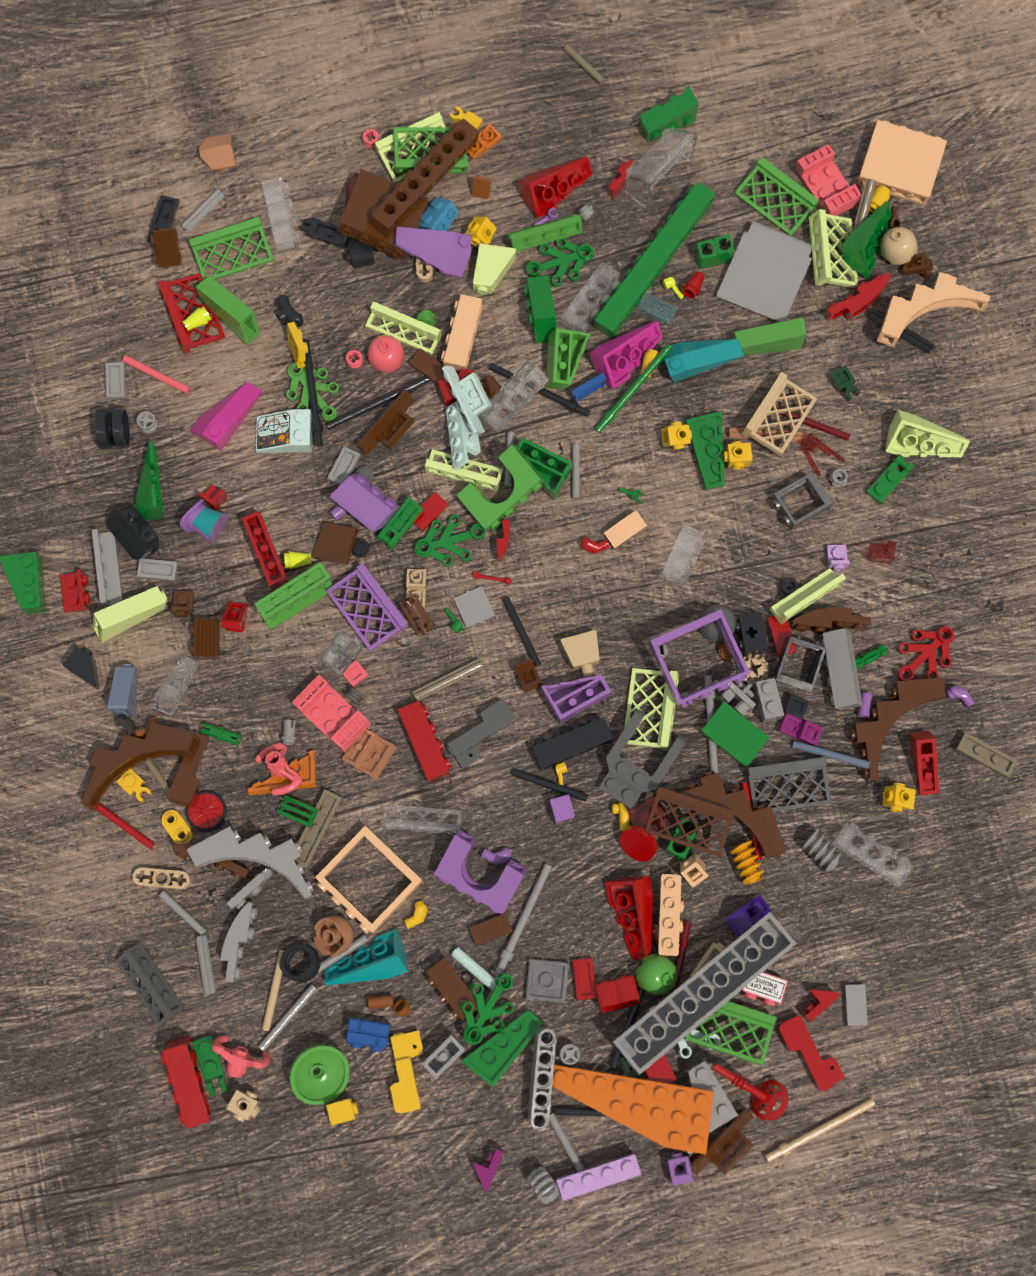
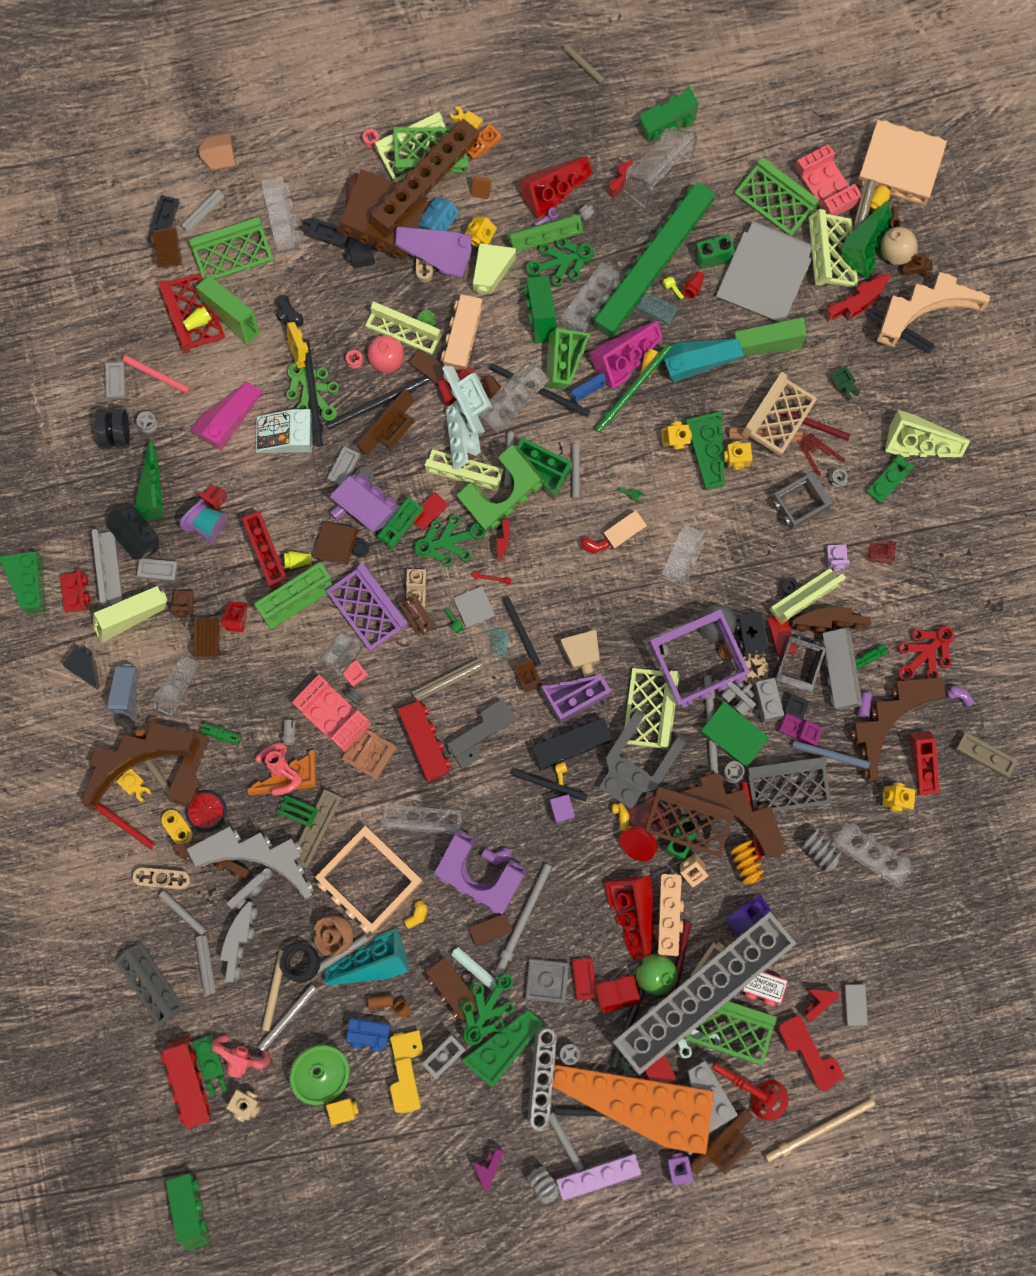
none -> green wedge [166,1174,211,1251]
none -> clear light blue bracket [489,628,509,659]
none -> light grey wheel [723,761,744,784]

